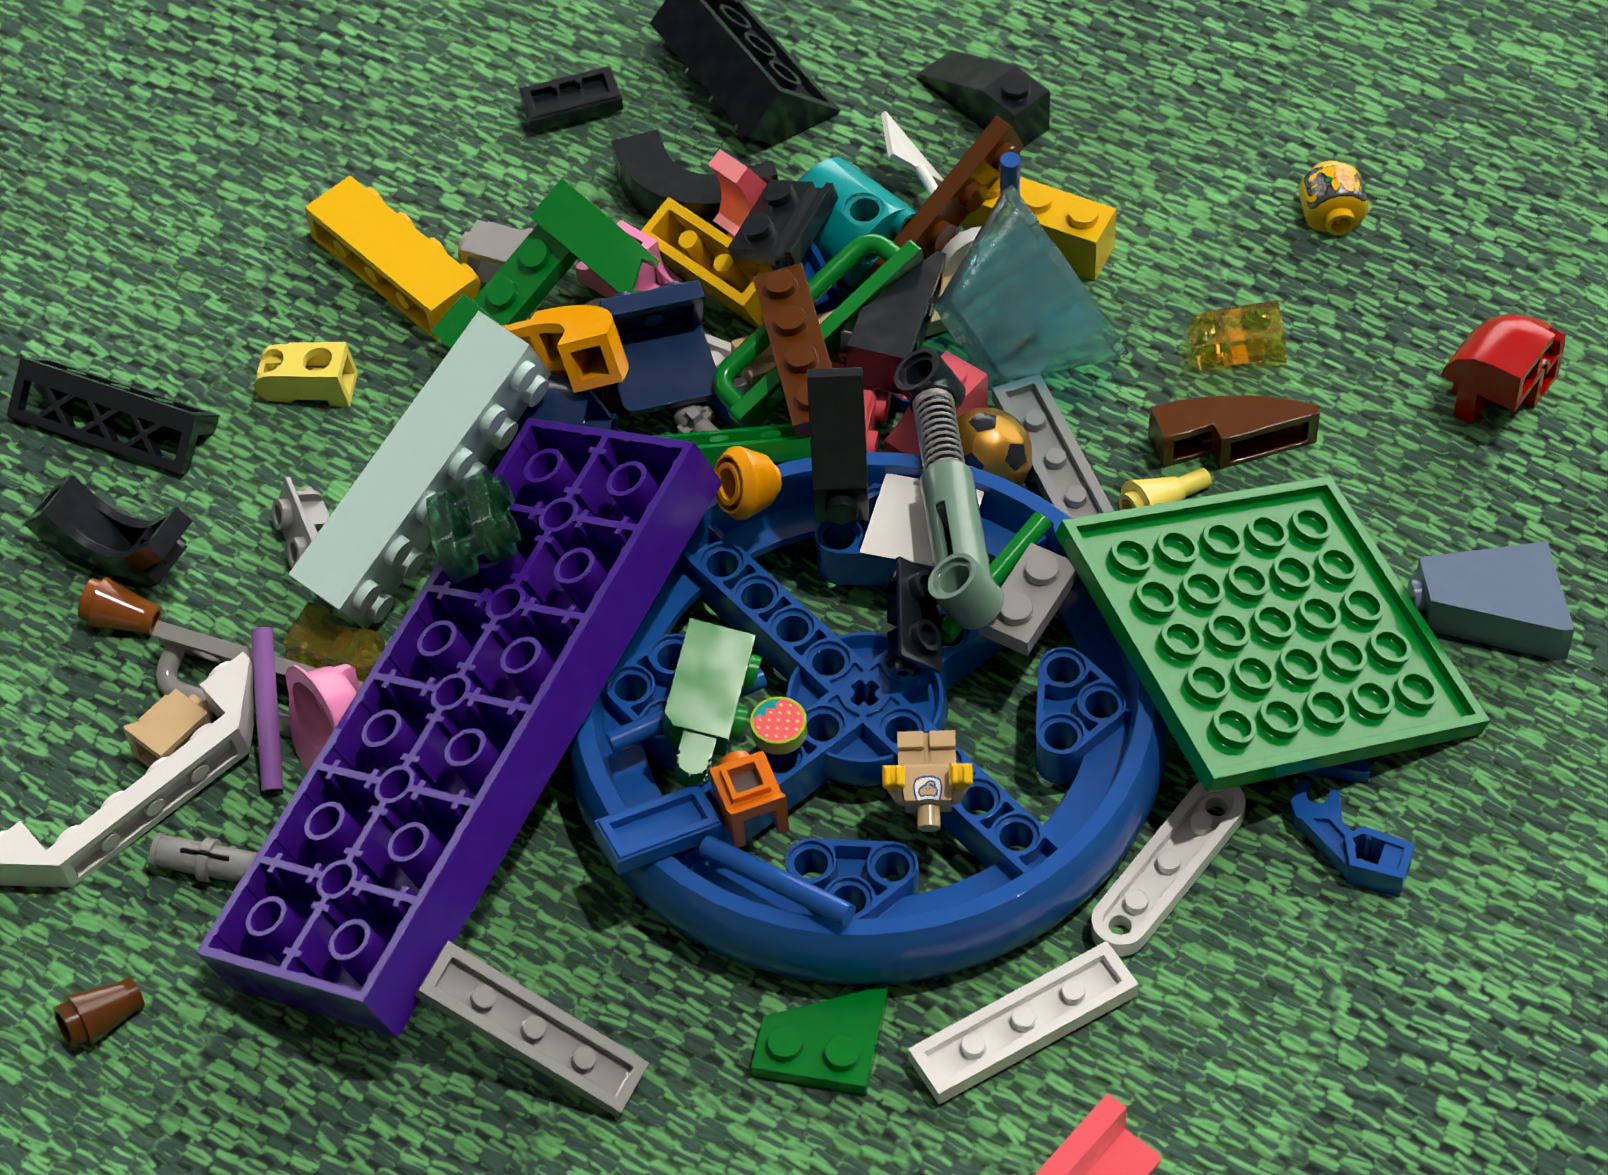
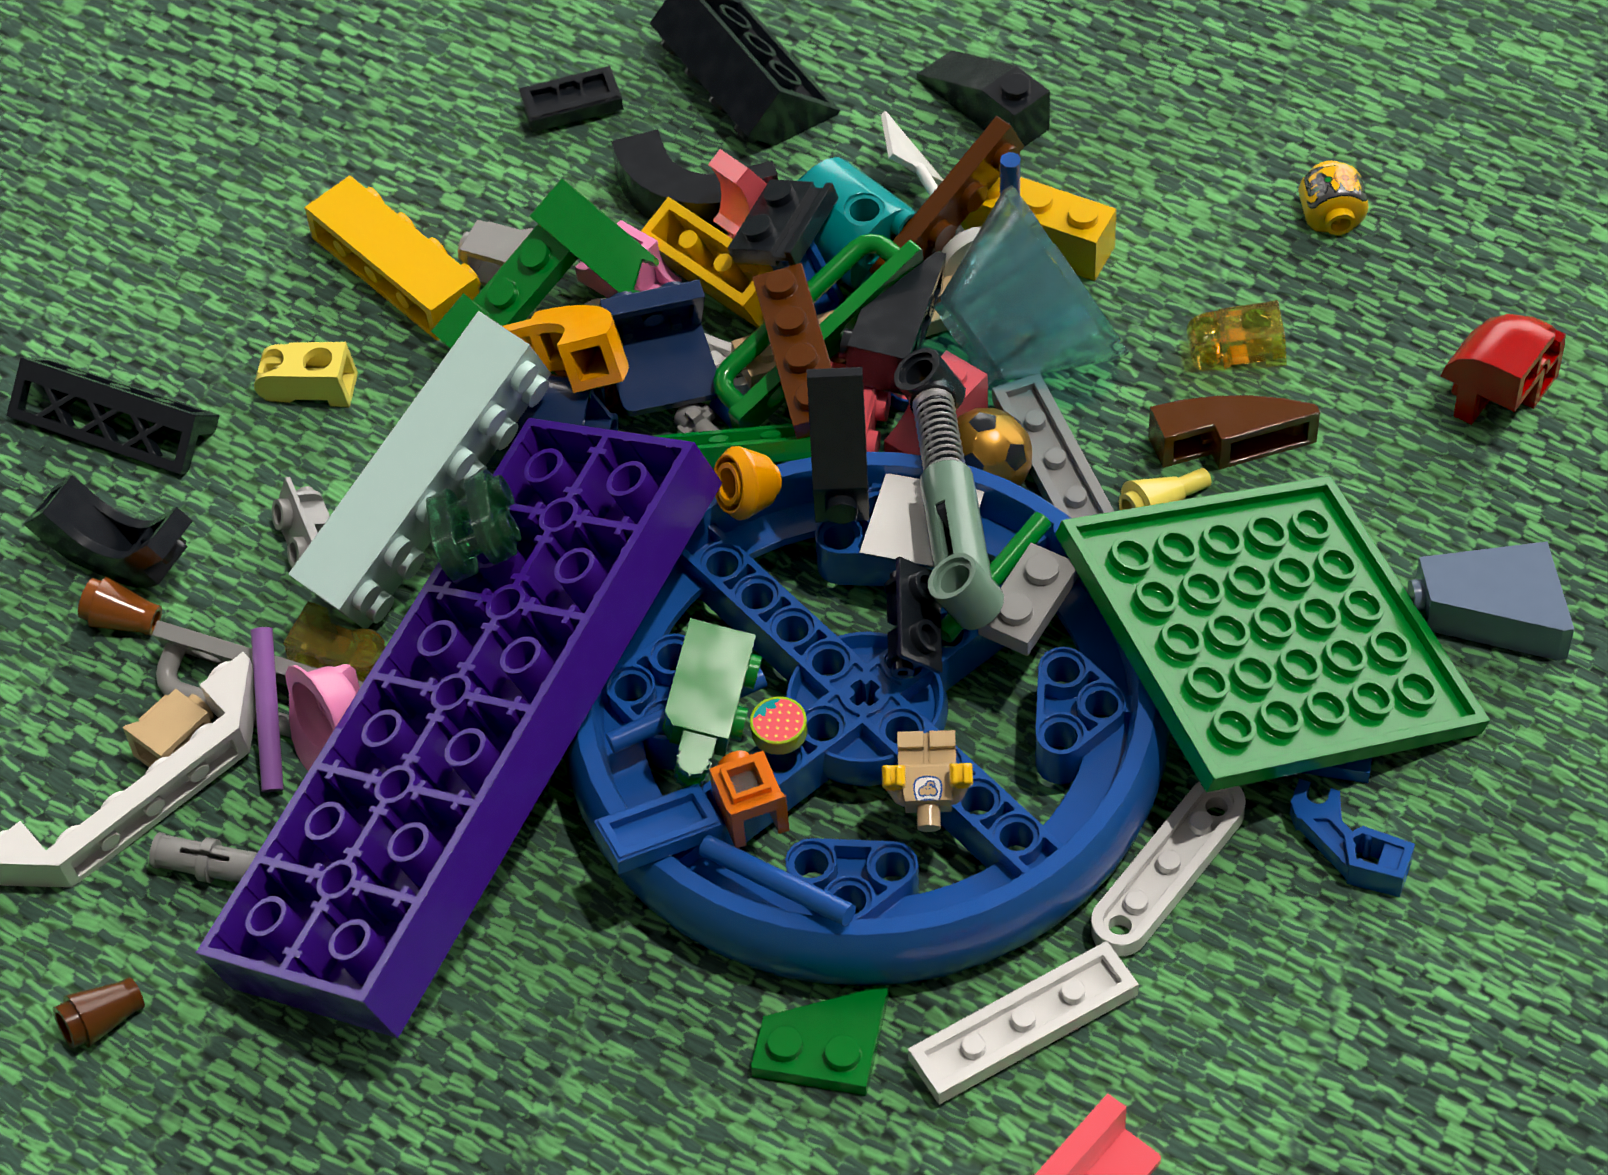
light grey plate [415,941,649,1117] -> none

